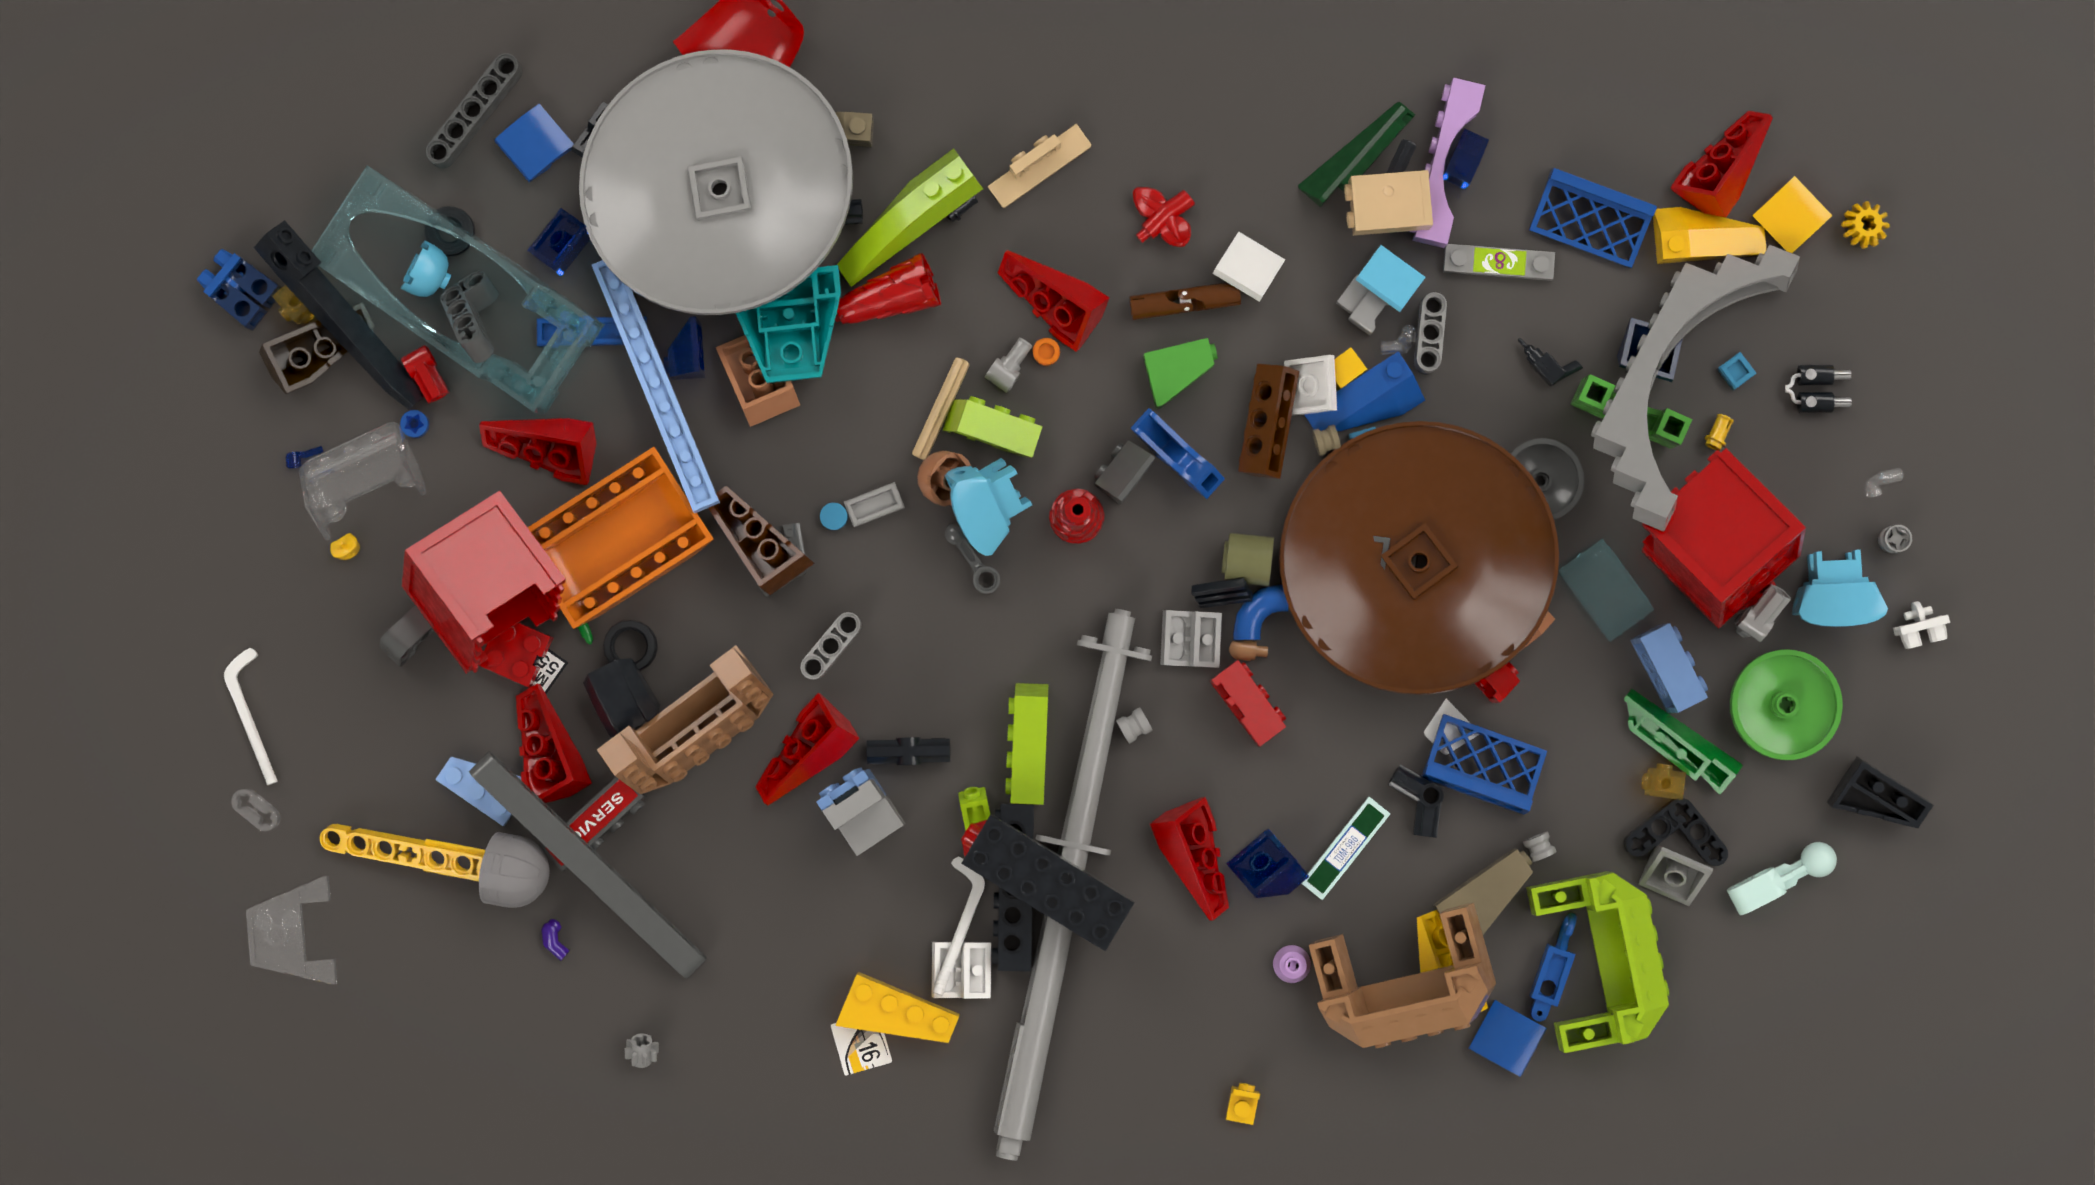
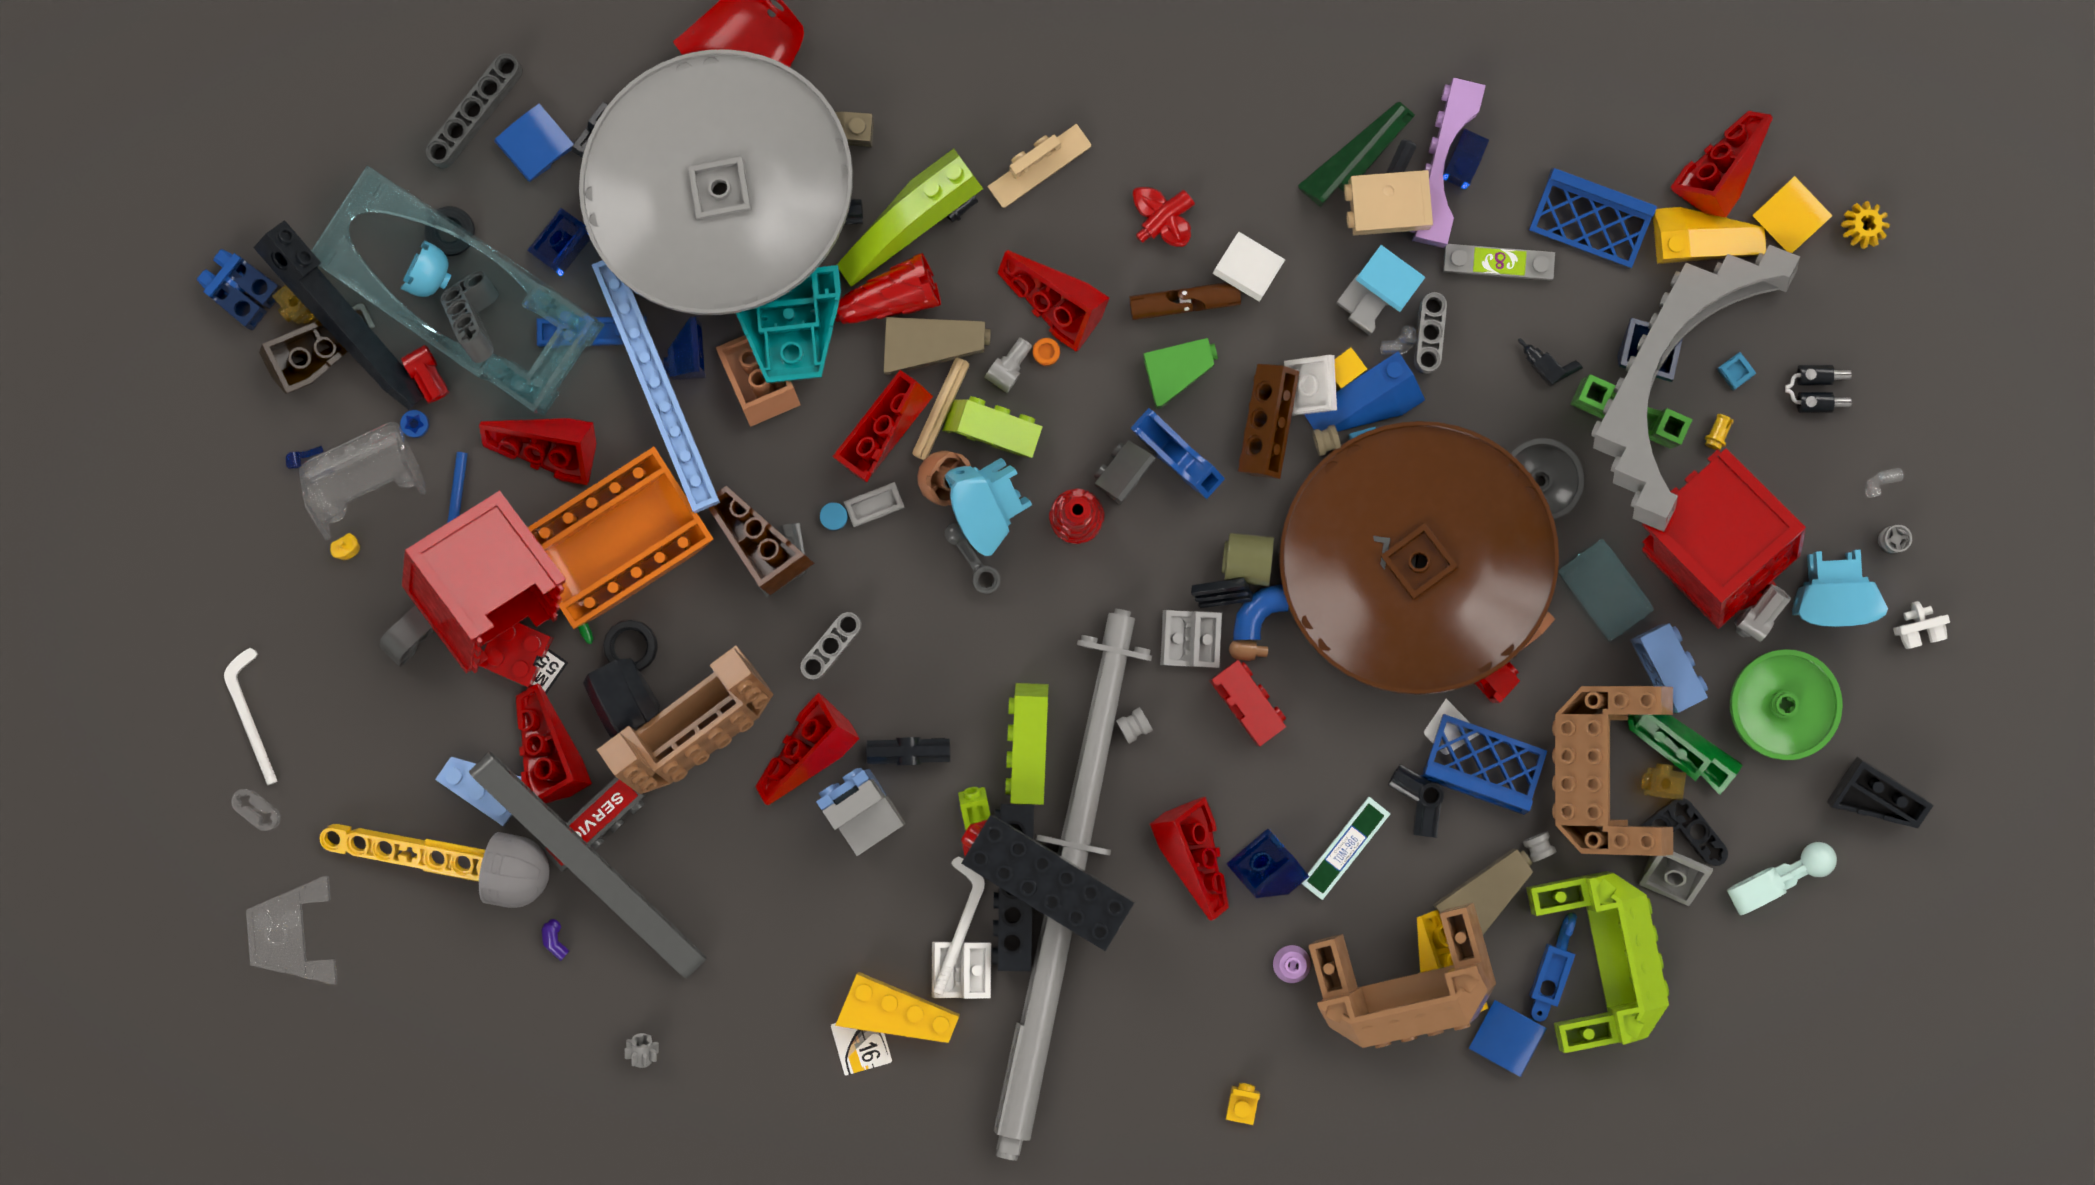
none -> blue bar [447,452,468,523]
none -> red wedge [832,370,934,483]
none -> dark tan slope [884,317,991,375]
none -> medium nougat wedge [1552,686,1673,856]

